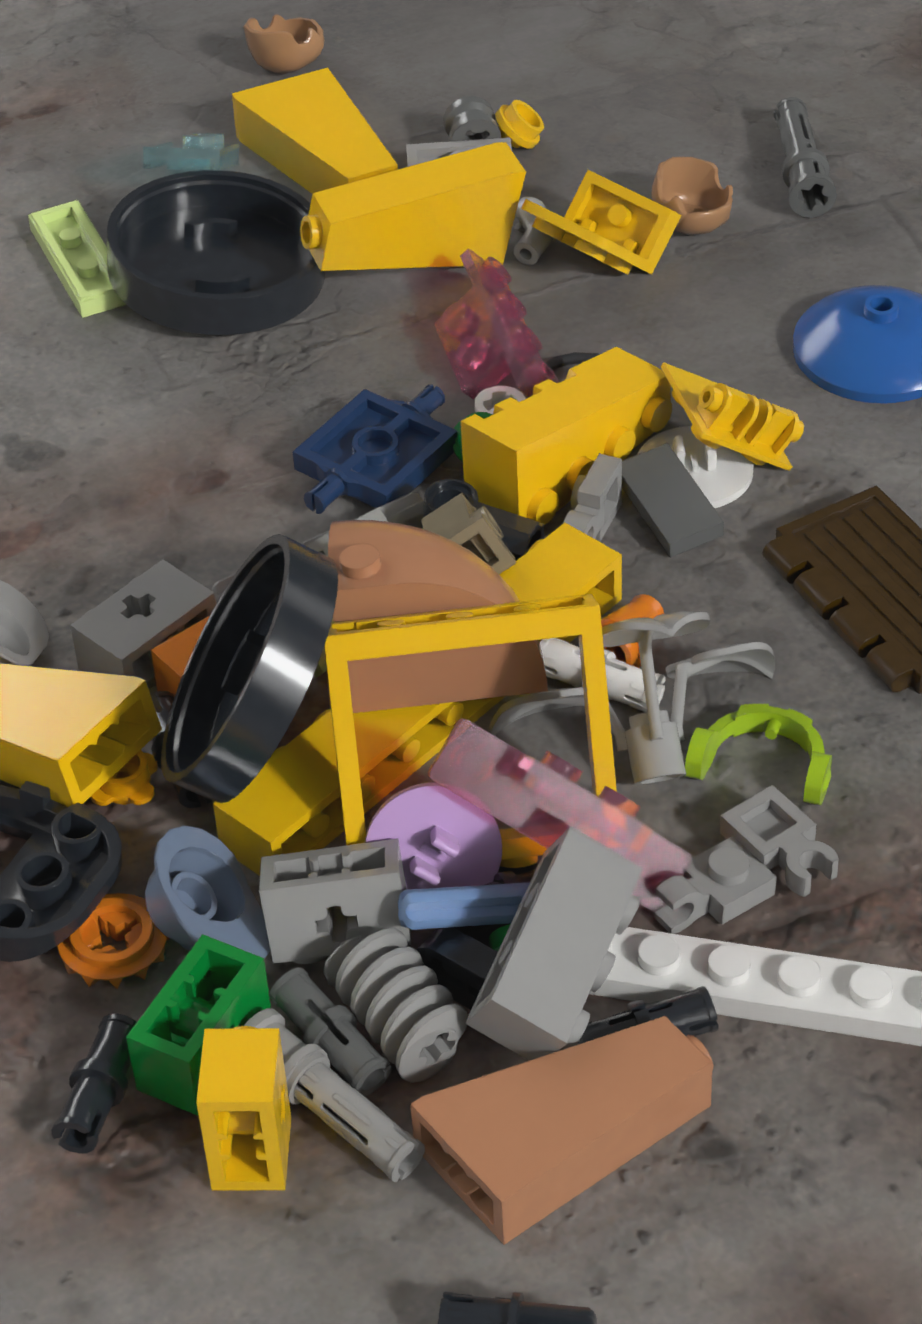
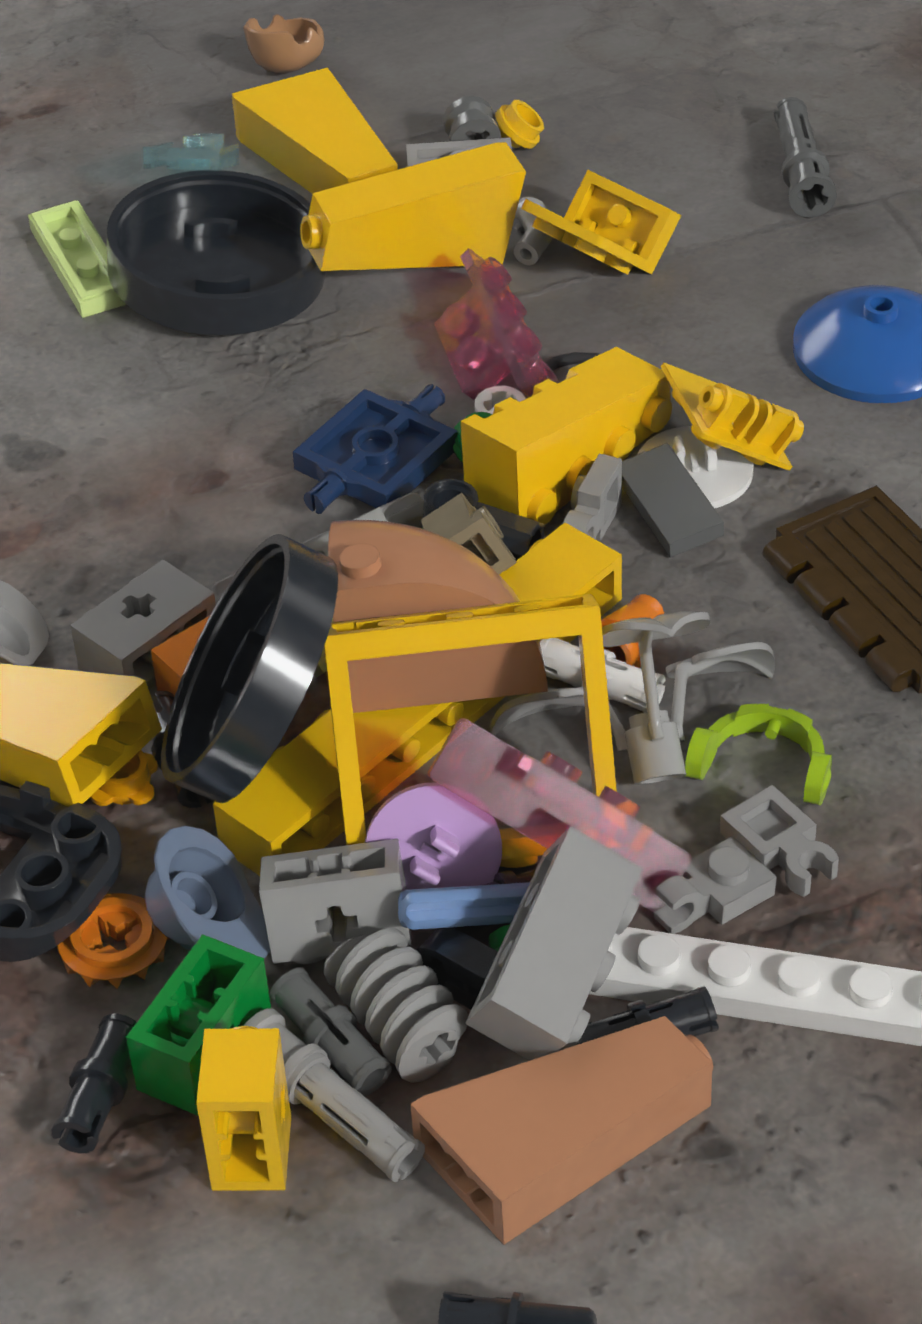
medium nougat hair [651,157,733,235] -> none

